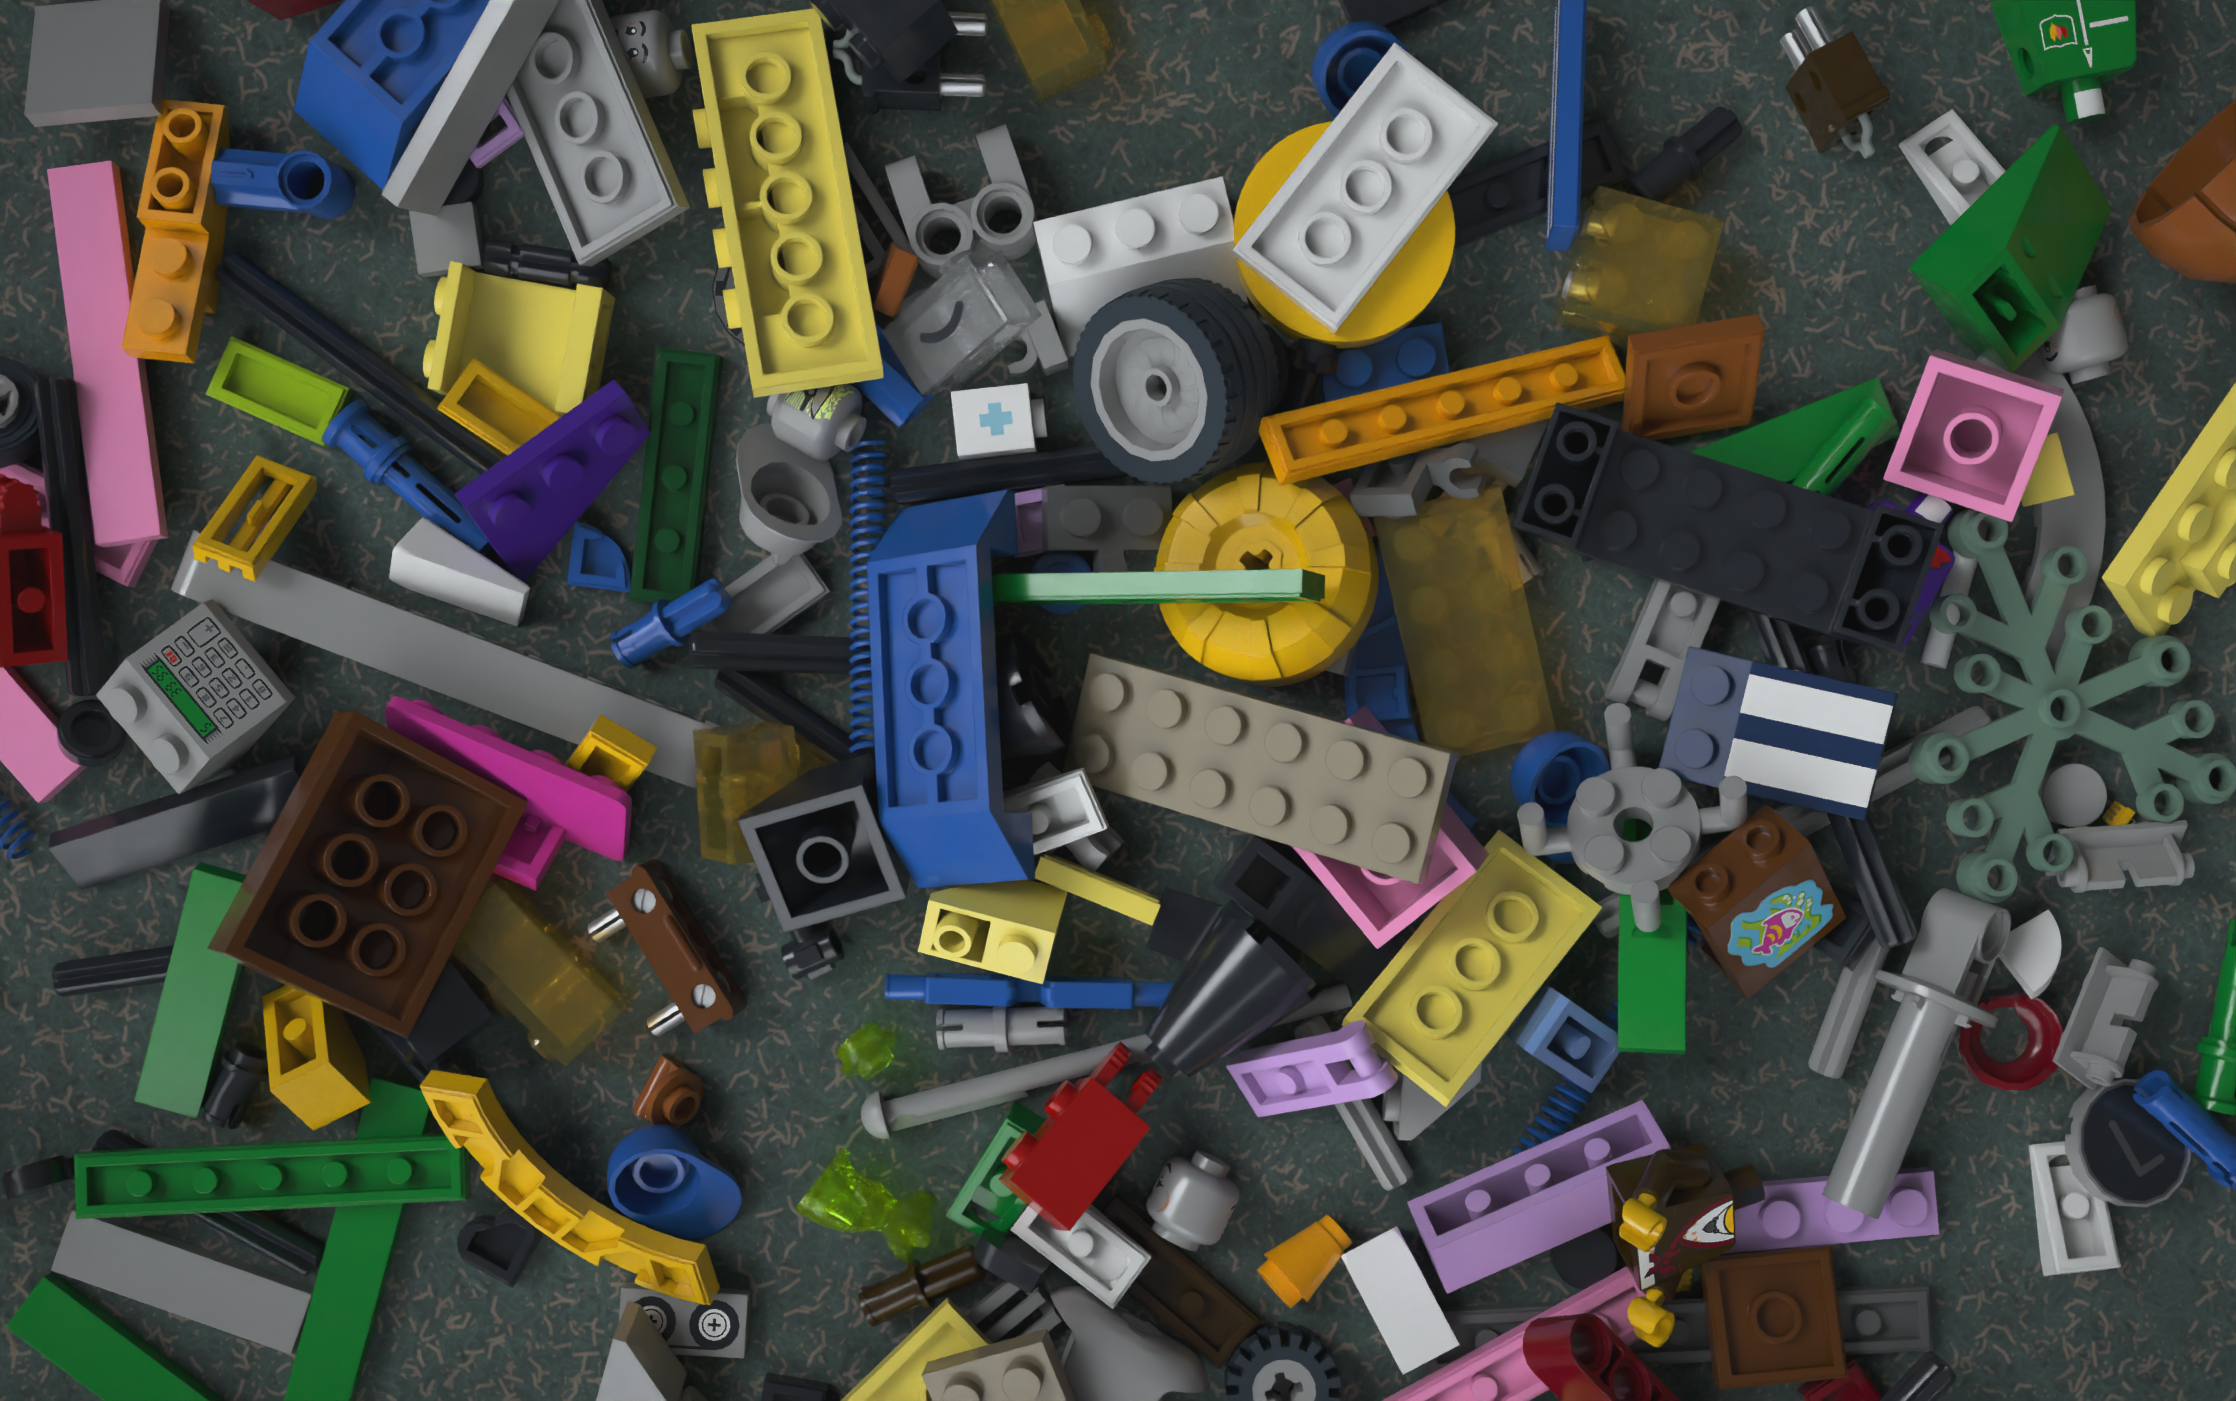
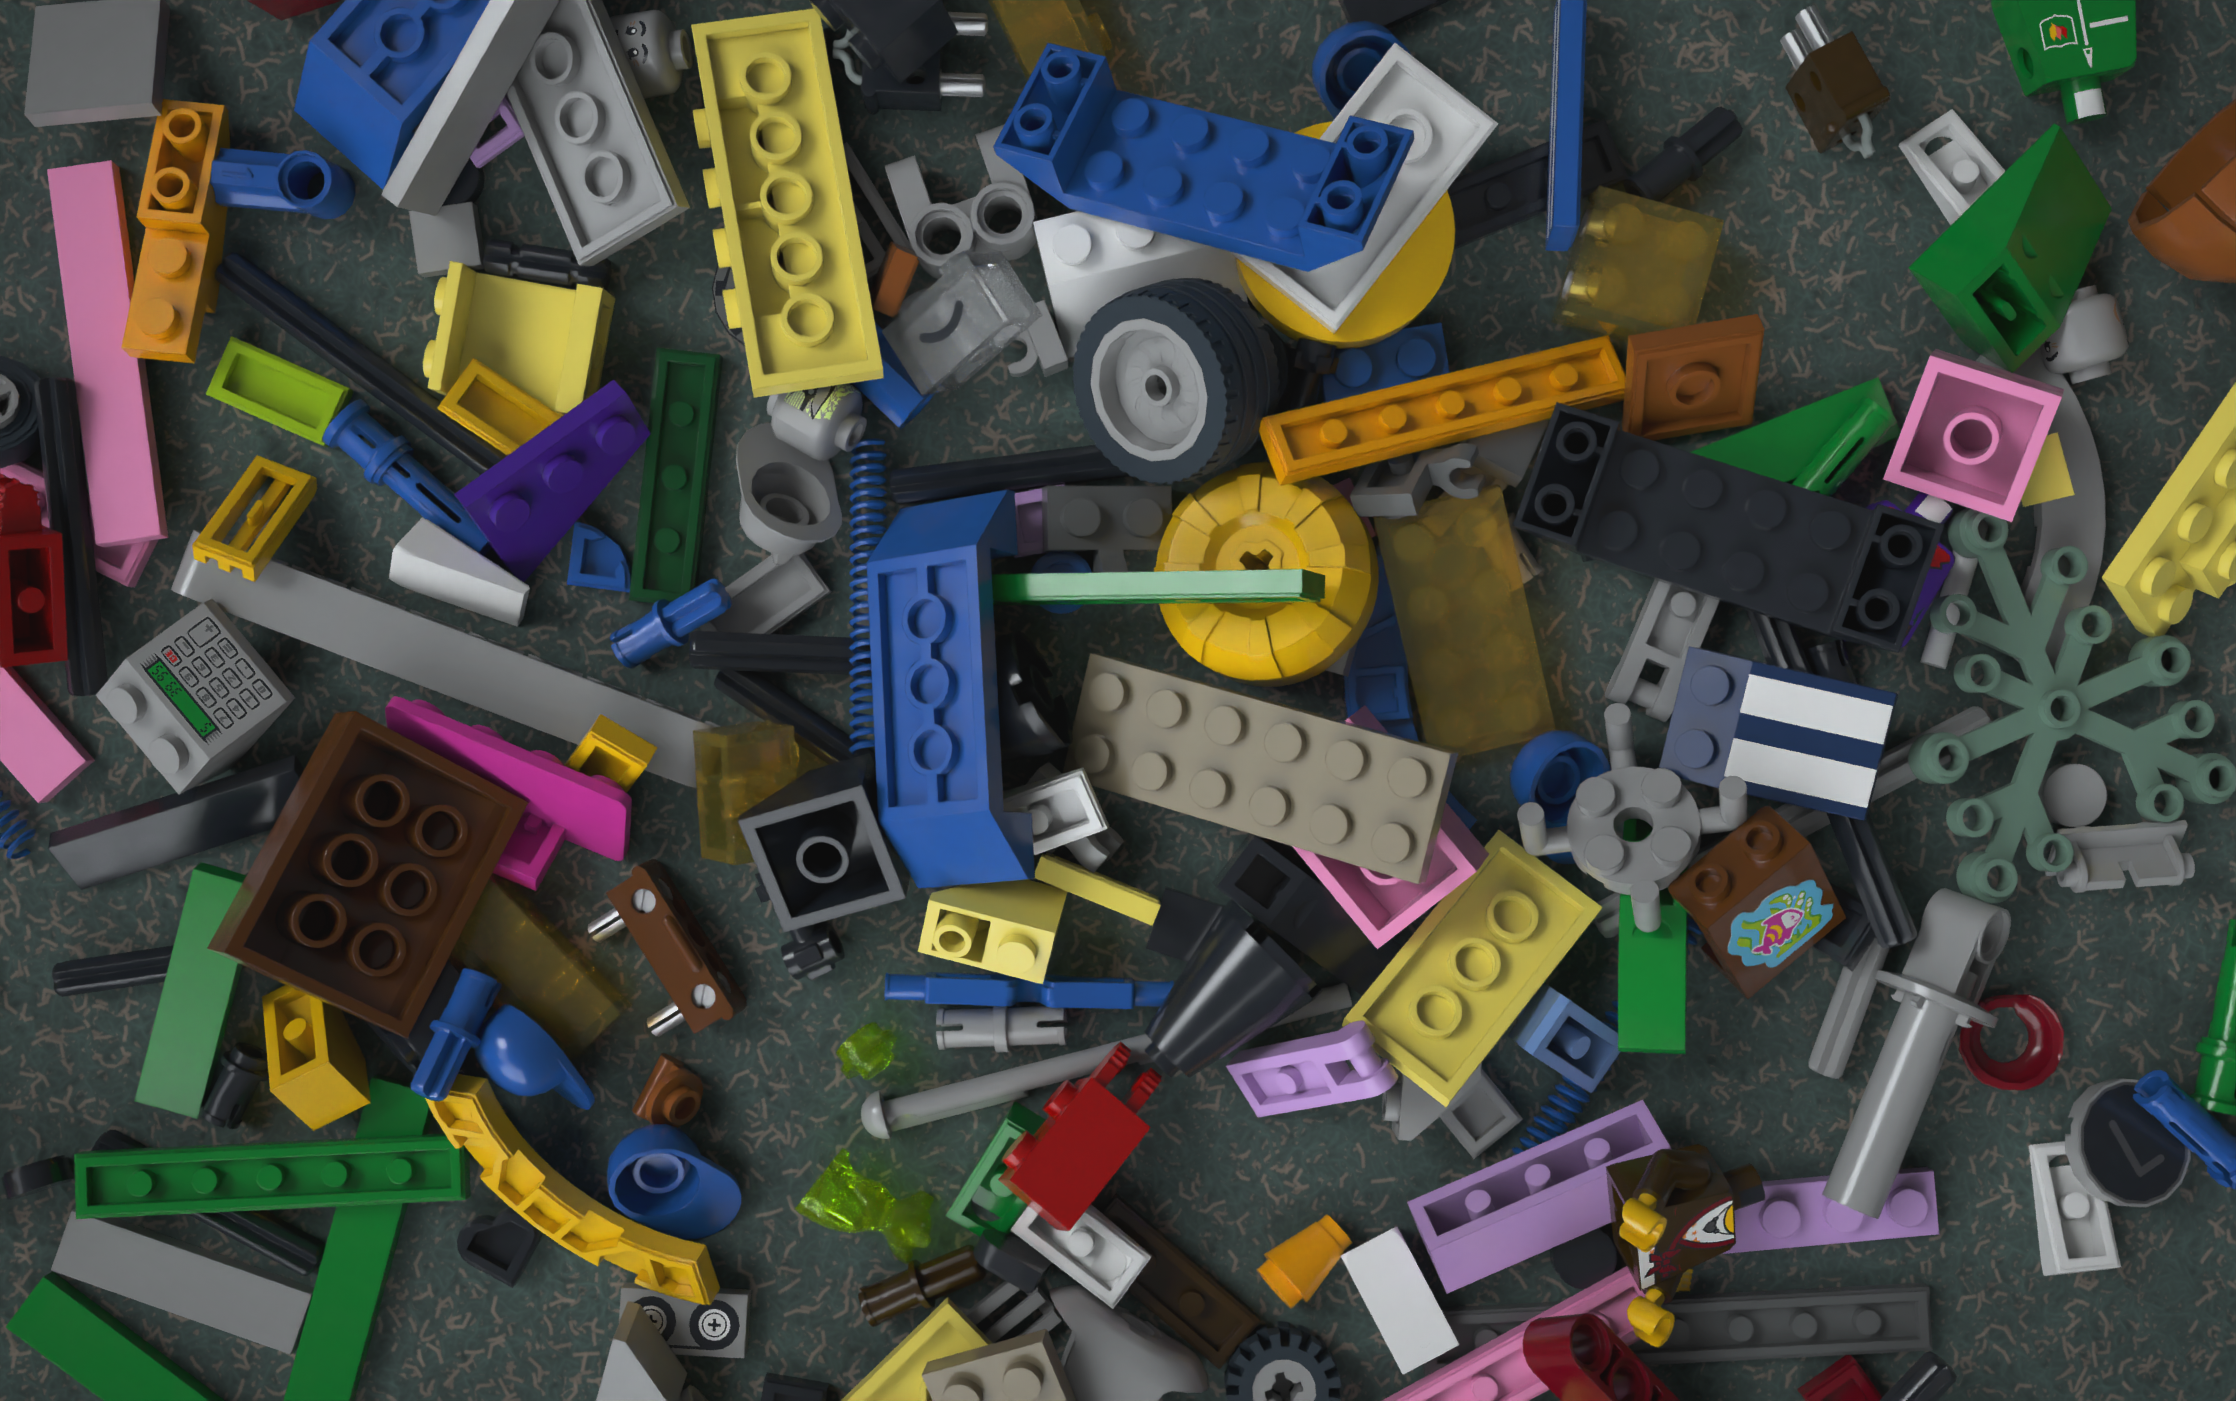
black tile [57,699,126,767] -> none
white brick [951,383,1047,461] -> none
light grey head [1146,1150,1240,1252] -> none
light grey axle [1294,1015,1413,1191] -> none
reddish brown tile [1699,1245,1848,1390] -> none
white tile [1998,909,2062,999] -> none
light grey hinge [2052,947,2159,1090] -> none
yellow piece [2101,801,2136,826] -> none
none -> blue axle [411,968,502,1102]
none -> blue cap [474,1004,595,1110]
none -> blue slope [993,43,1415,272]
none -> light grey tile [1440,1069,1523,1159]

